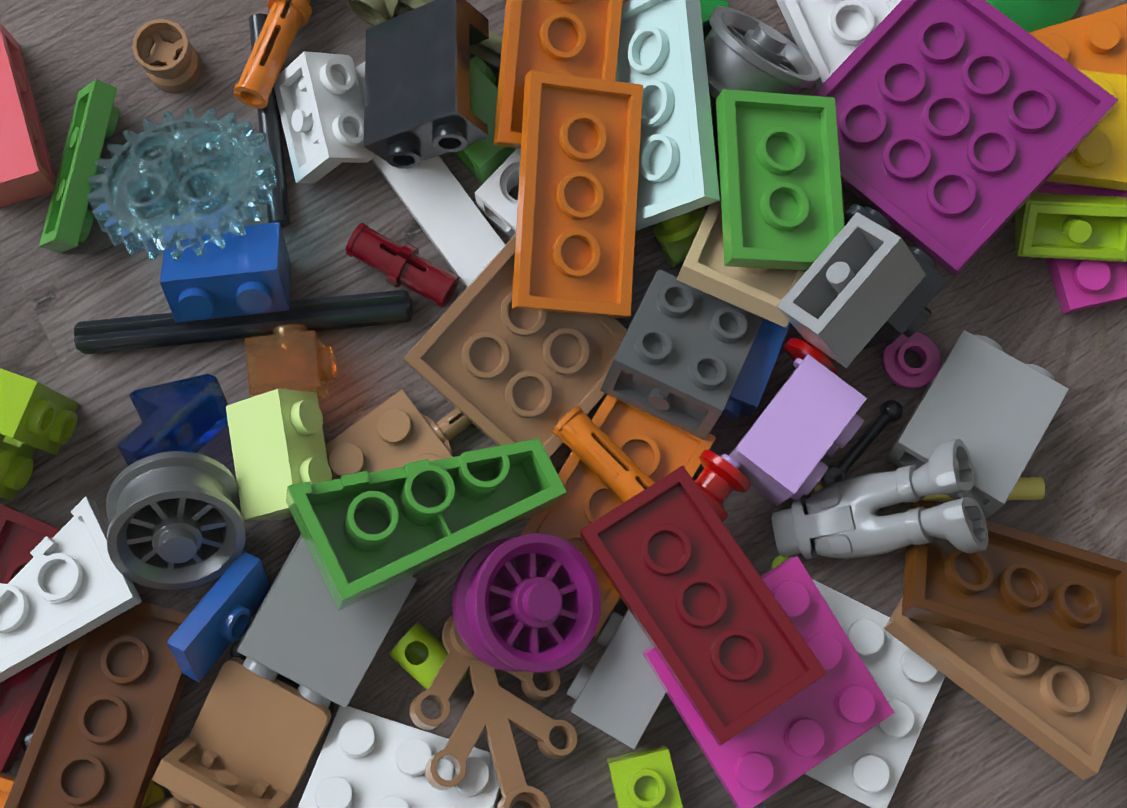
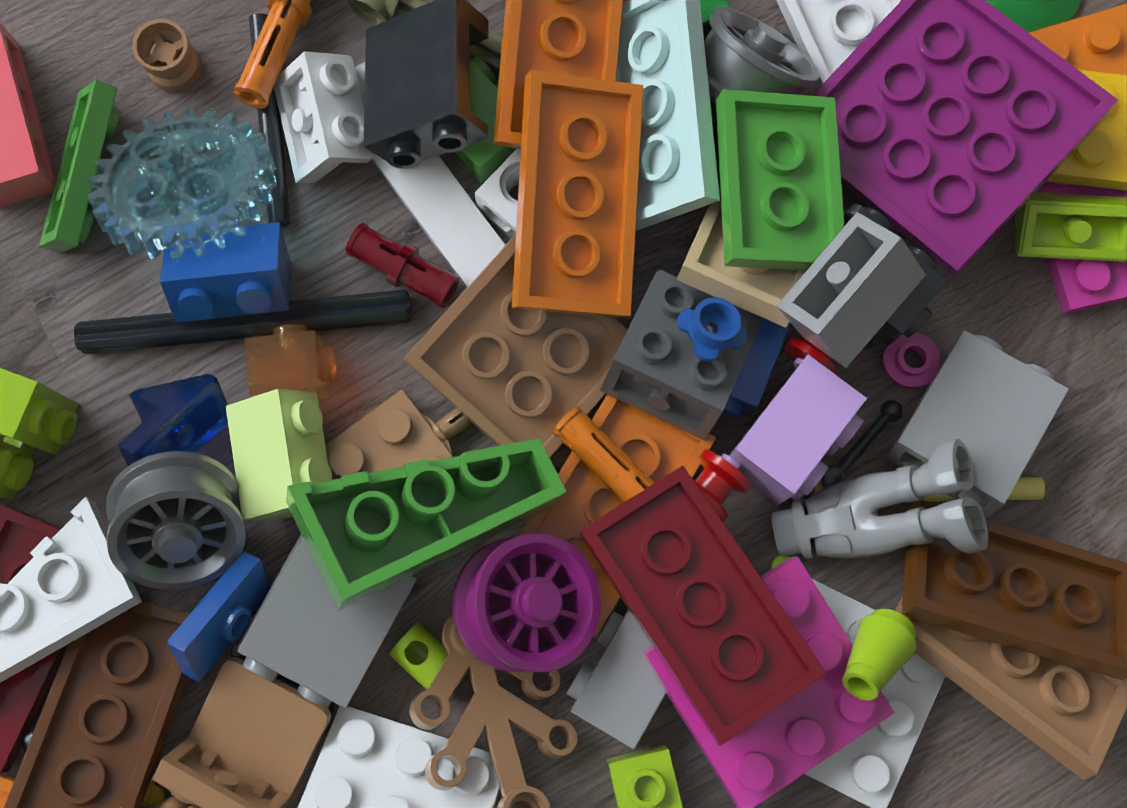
lime plate [653,207,706,267] -> none
none -> blue plate [677,297,748,362]
none -> lime cone [842,609,917,701]

